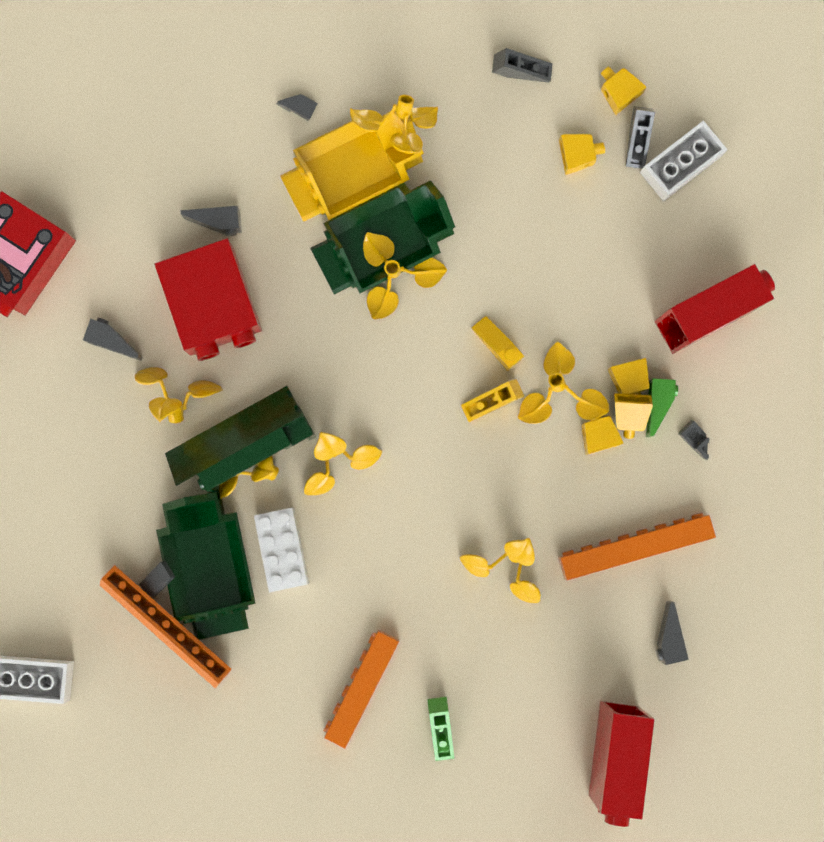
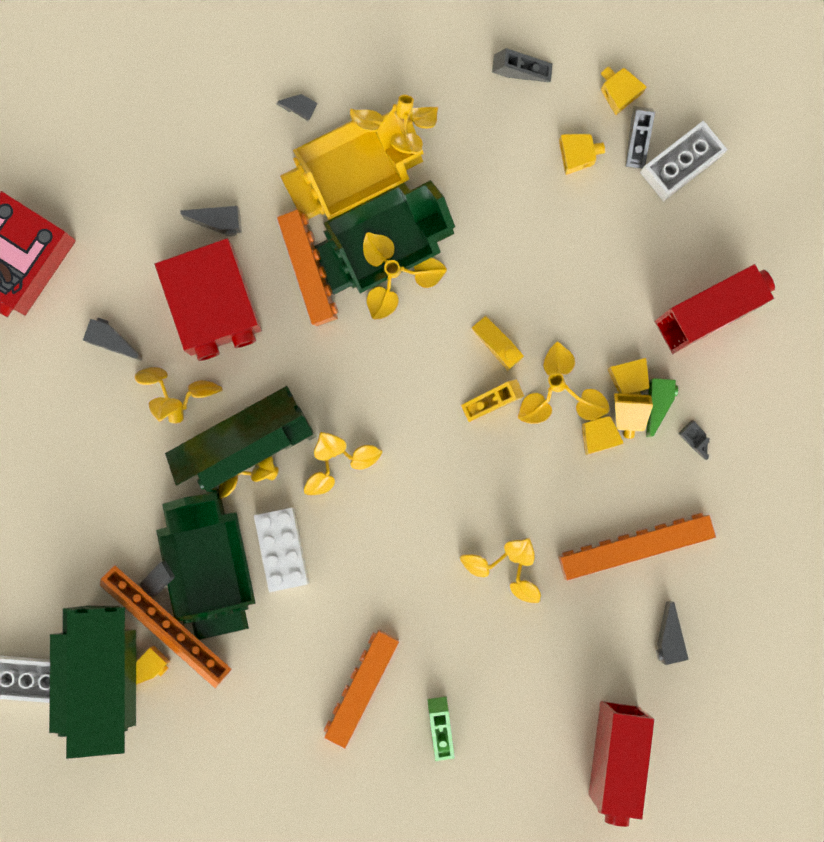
none -> dark green panel [49,605,136,759]
none -> yellow slope [136,646,171,685]
none -> orange brick [277,209,338,326]

